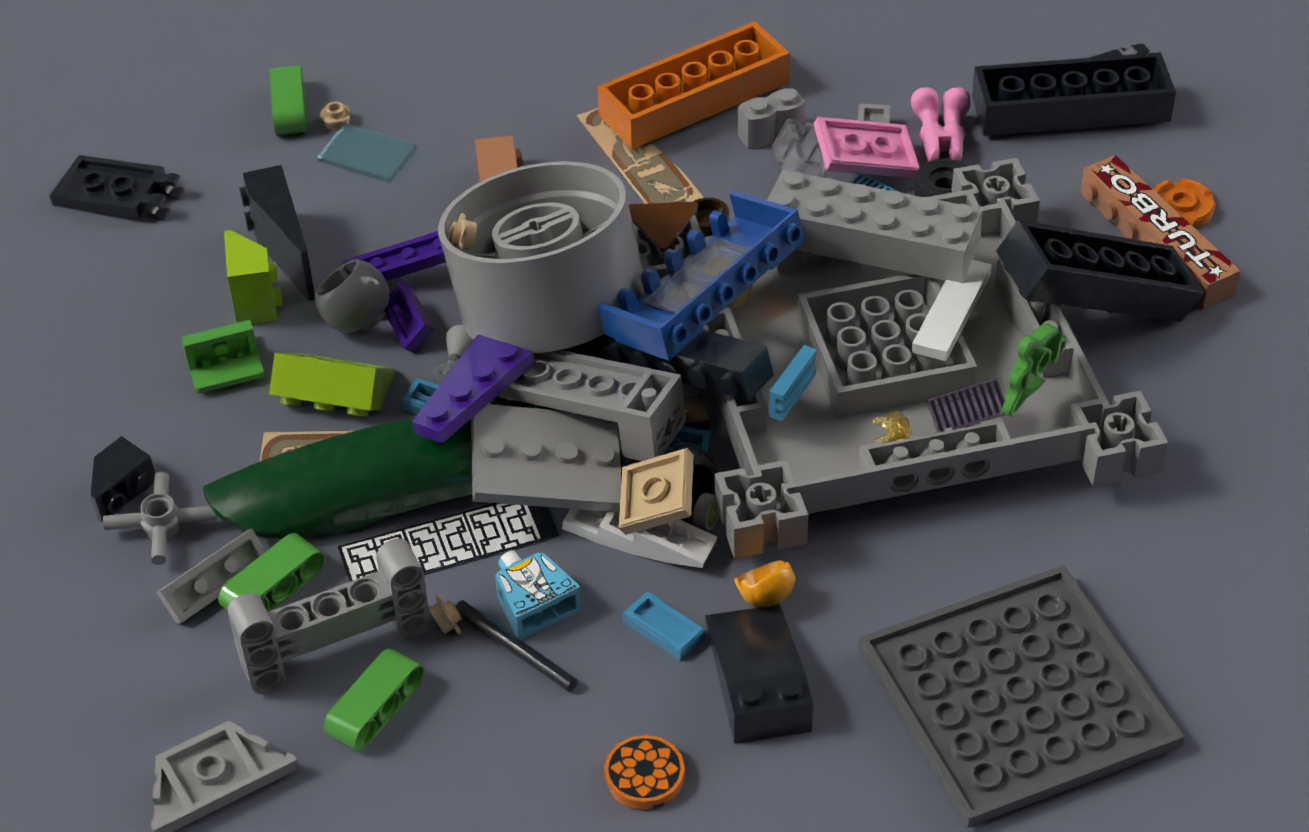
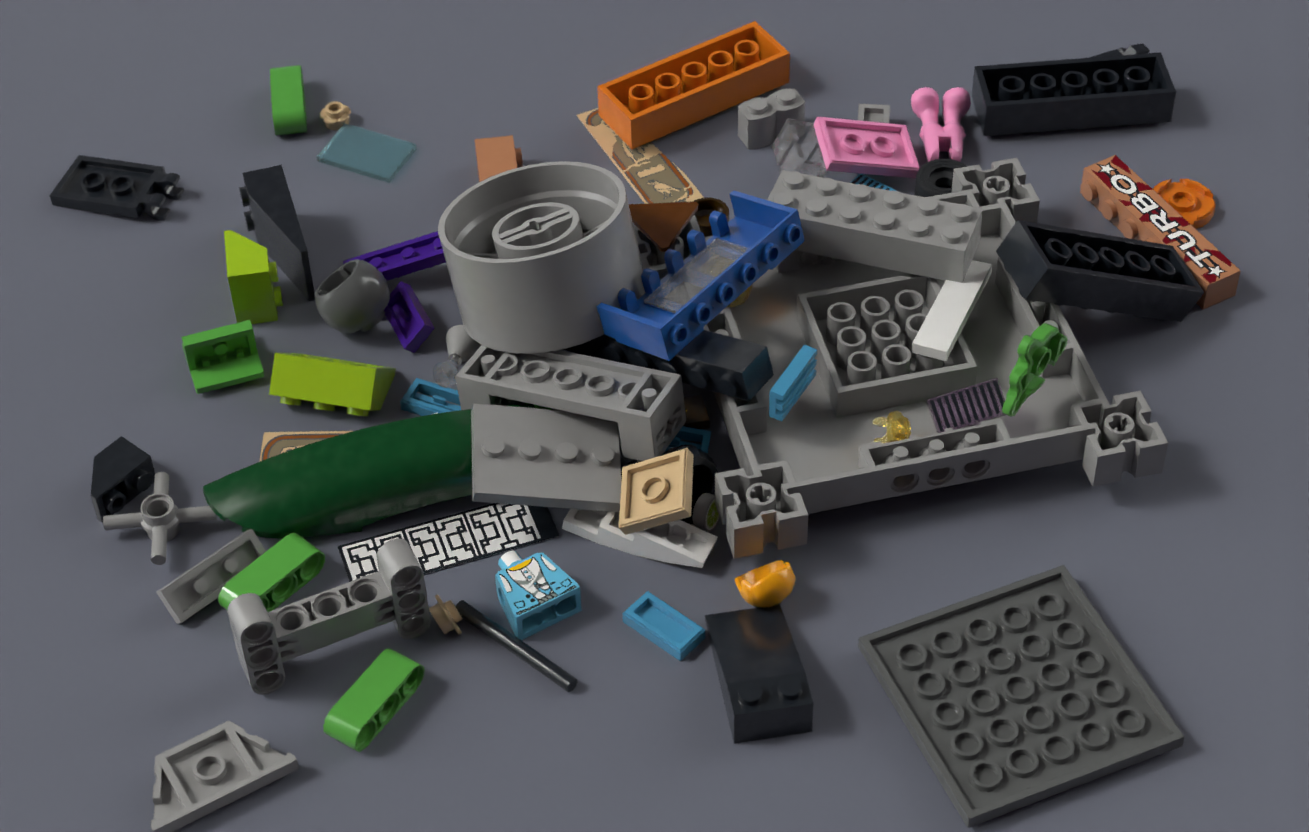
dark purple wing [412,334,535,443] -> none
tan plate [449,213,477,251] -> none
orange tile [604,735,685,810] -> none

